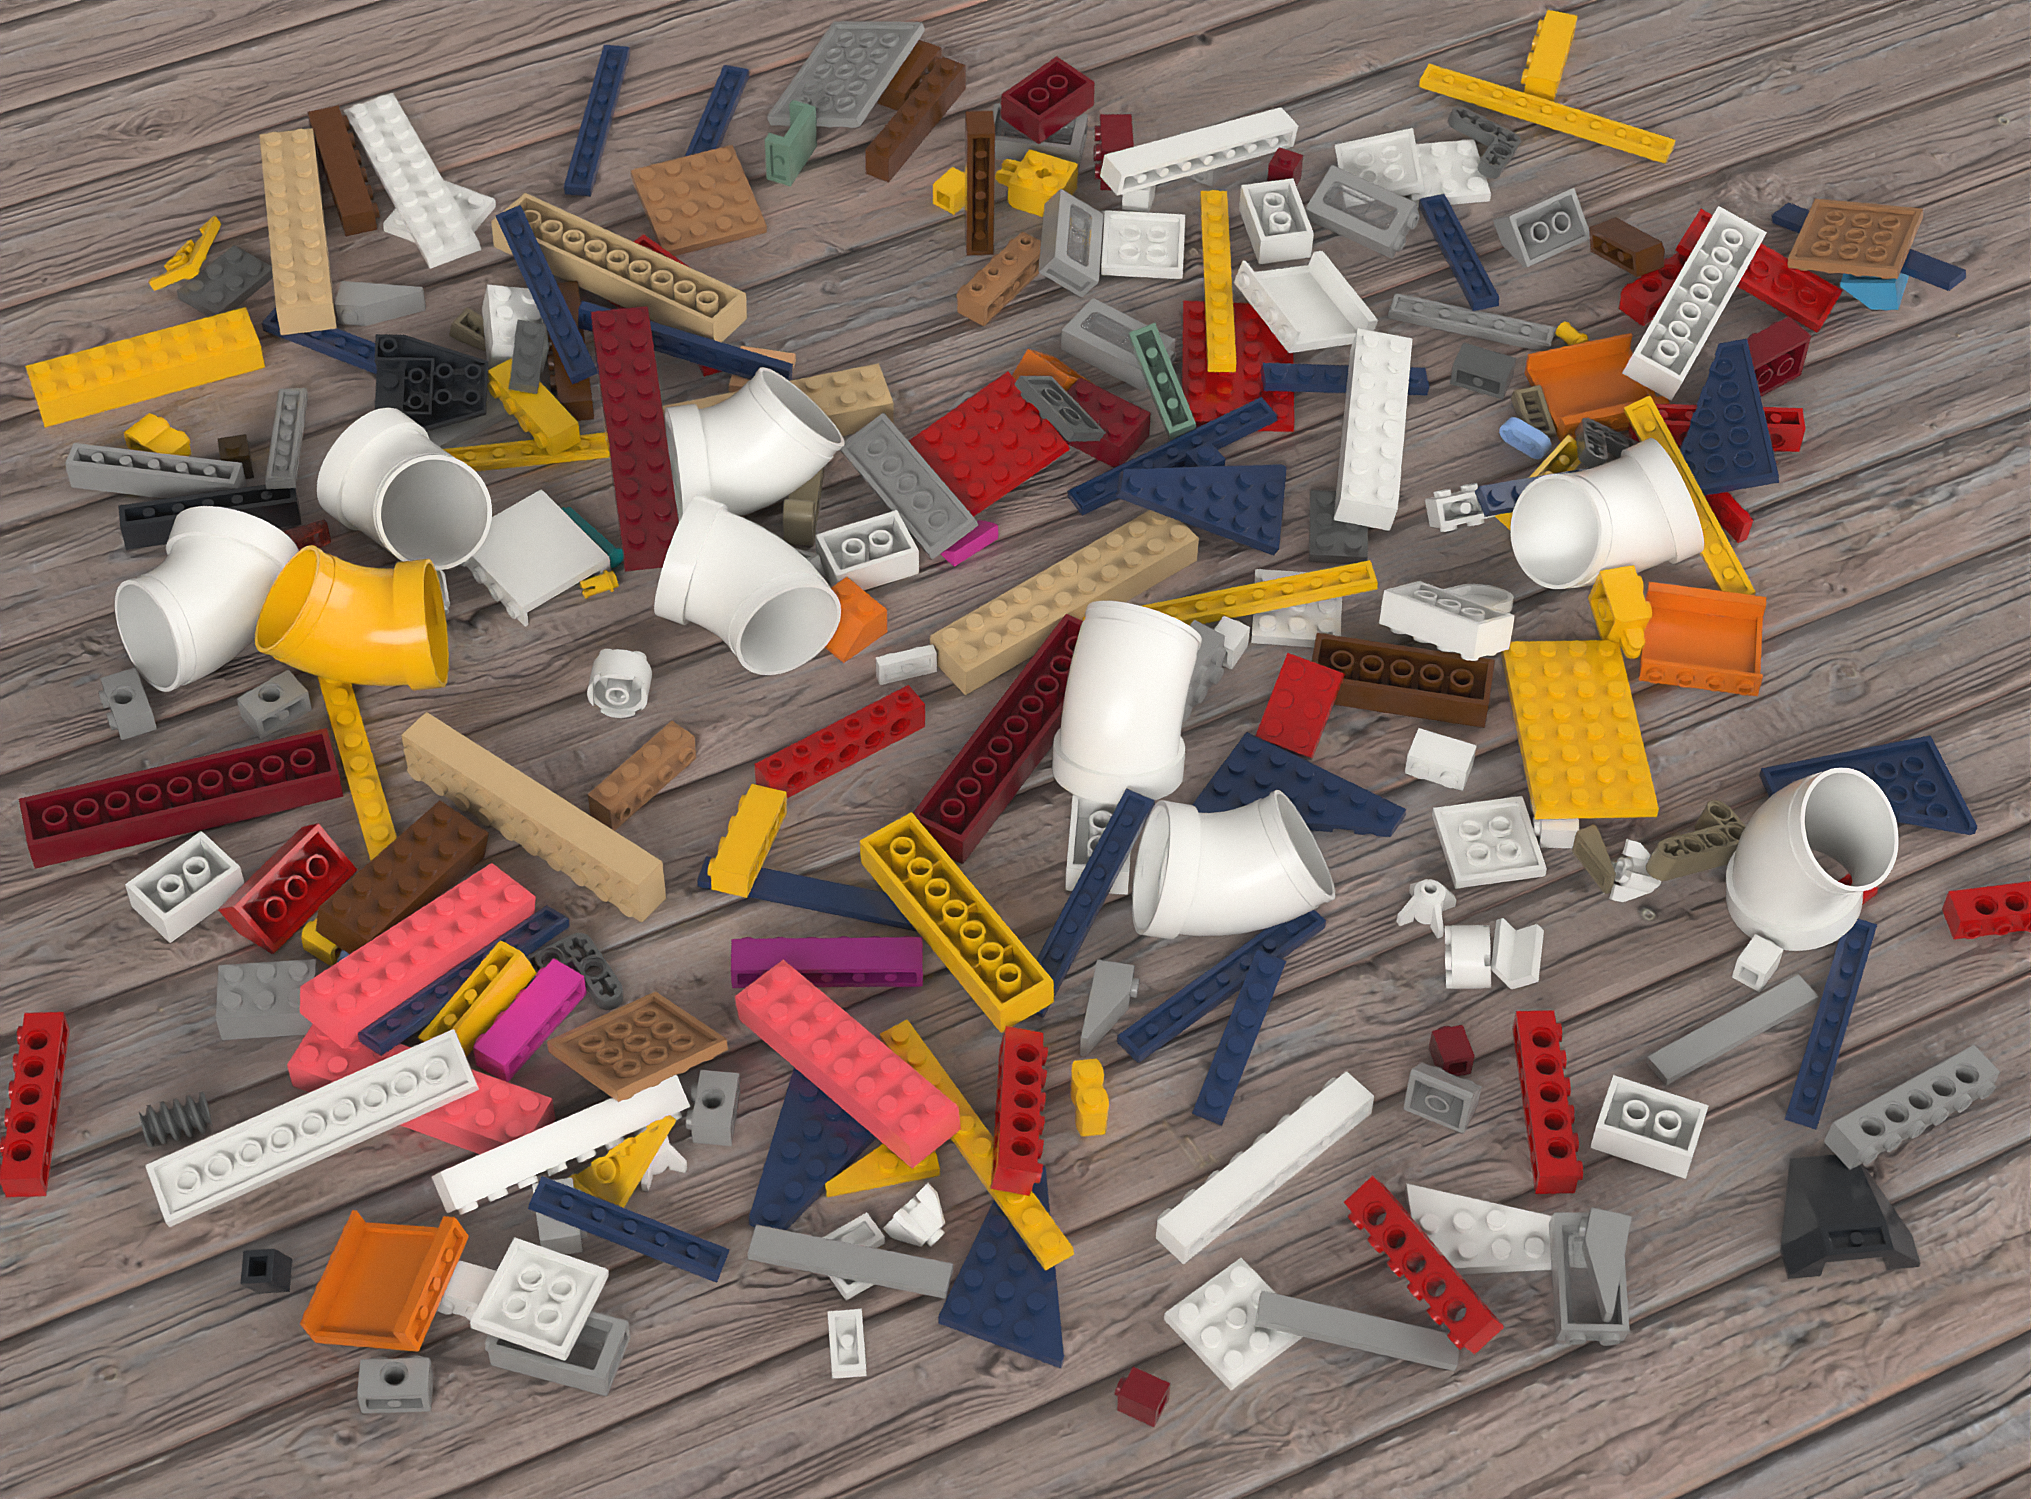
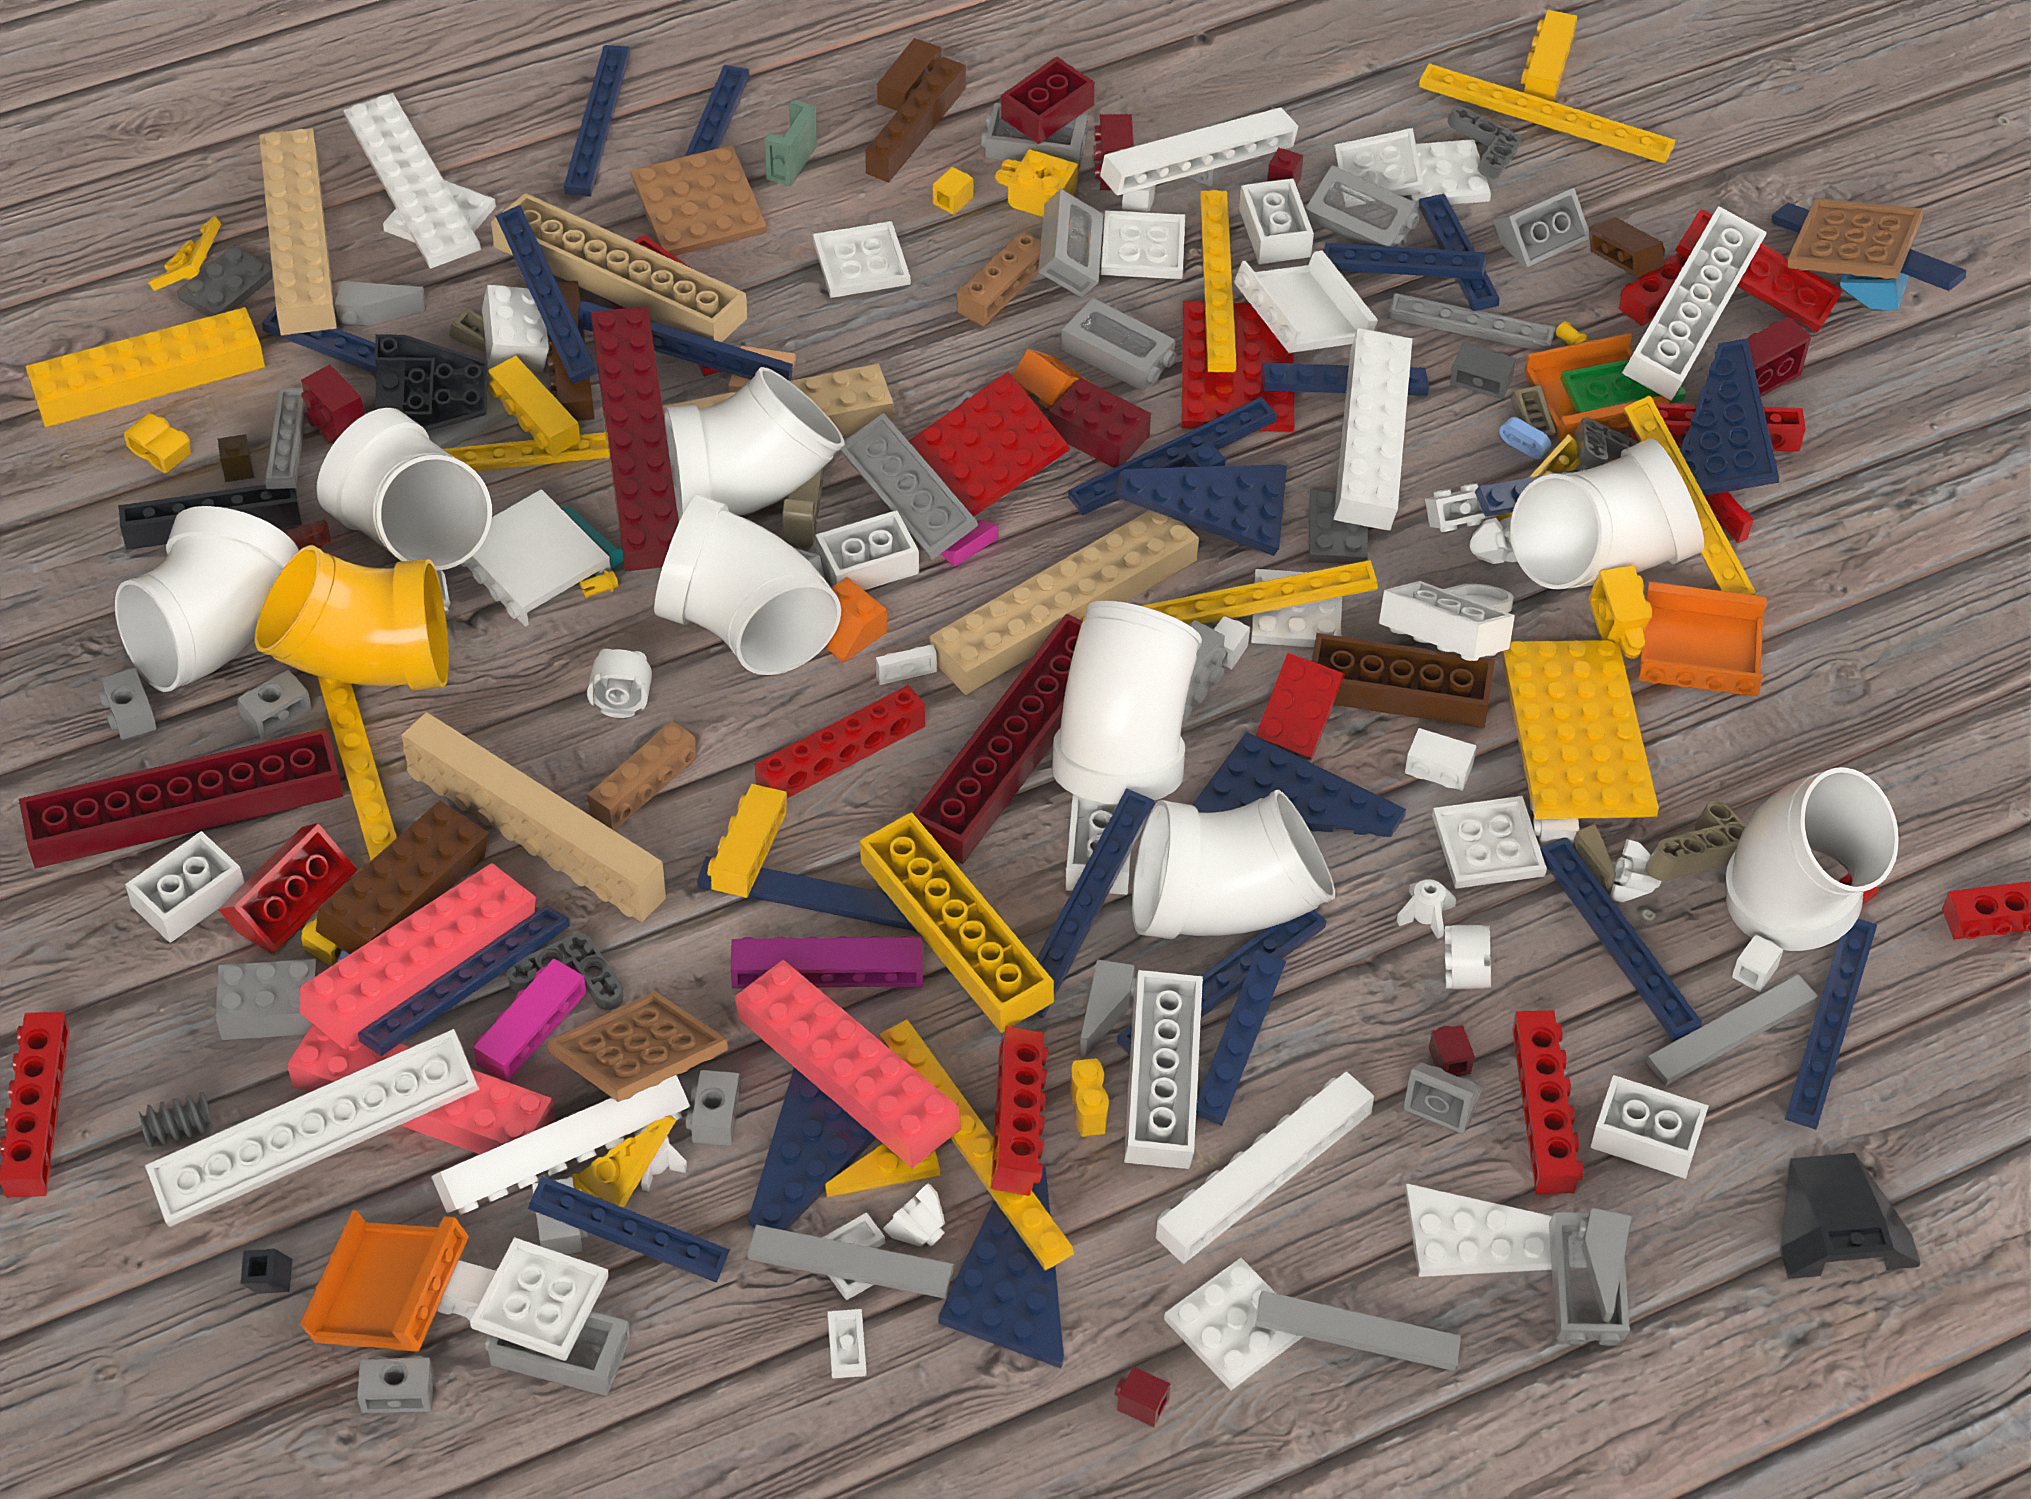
light grey brick [65,443,247,499] -> none
reddish brown brick [307,105,380,237] -> none
yellow brick [418,940,537,1057] -> none
dark grey plate [508,319,546,394] -> none
light grey plate [767,21,925,128] -> none
reddish brown brick [965,111,995,256] -> none
dark grey plate [1014,376,1106,442] -> none
sand green brick [1129,323,1196,441] -> none
red brick [1343,1175,1504,1354] -> none
white panel [1491,918,1544,990] -> none
dark blue wing [1759,735,1978,835] -> none
light grey brick [1824,1045,2000,1170] -> none
none -> dark red brick [301,364,365,444]
none -> white plate [813,221,910,298]
none -> white brick [1124,970,1203,1169]
none -> dark blue plate [1323,243,1487,280]
none -> white brick [1470,517,1517,564]
none -> dark blue plate [1540,837,1702,1041]
none -> green plate [1560,359,1686,413]

